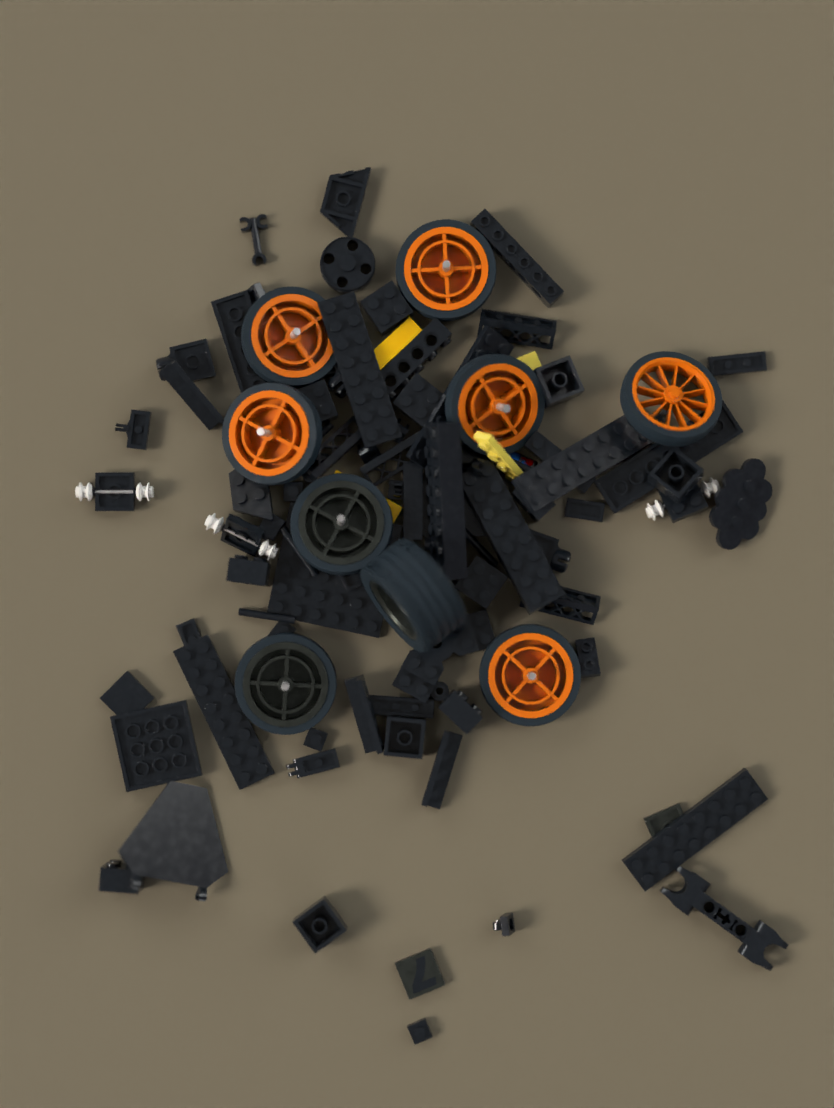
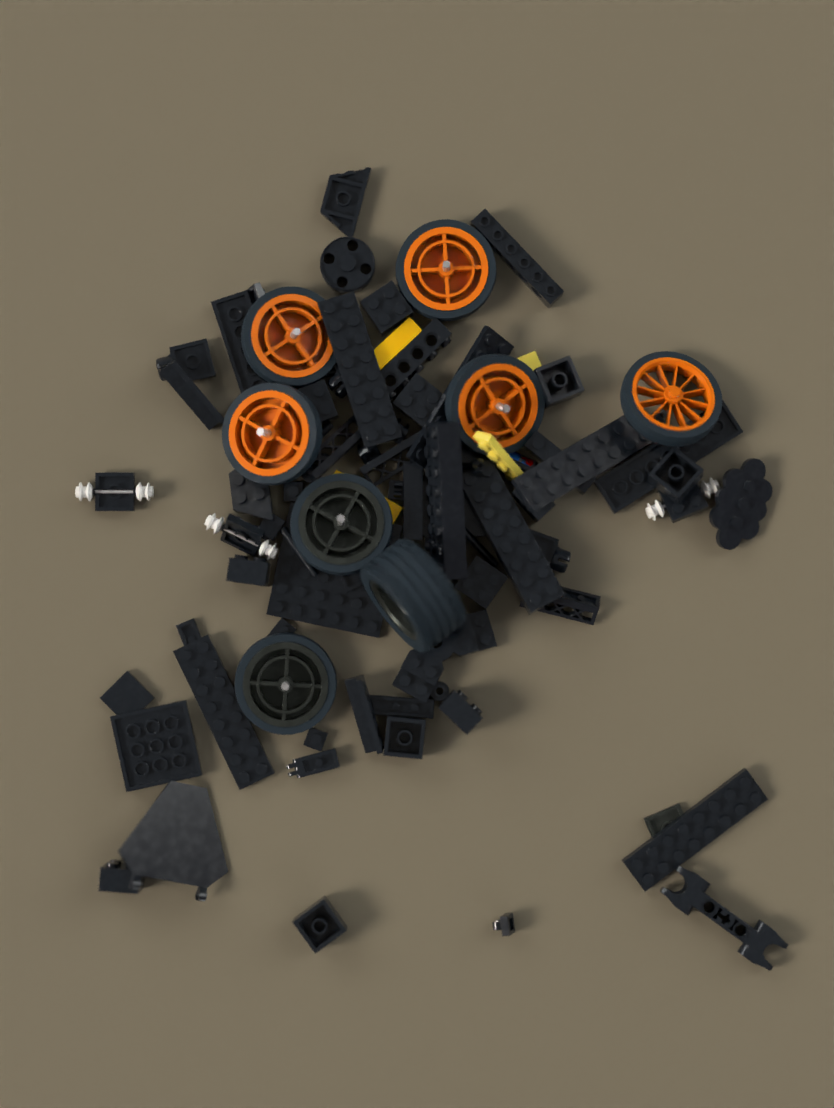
black plate [115,410,151,450] -> none
black piece [238,608,296,624] -> none
black bar [239,214,268,266] -> none
pearl dark grey tile [395,948,445,1000] -> none
black plate [407,1018,433,1045] -> none
black fence [421,729,463,809] -> none
black fence [477,309,557,350] -> none
orange wheel [479,624,581,726] -> none
black tile [564,498,605,523] -> none
black plate [575,637,601,678] -> none
black tile [707,351,767,376] -> none

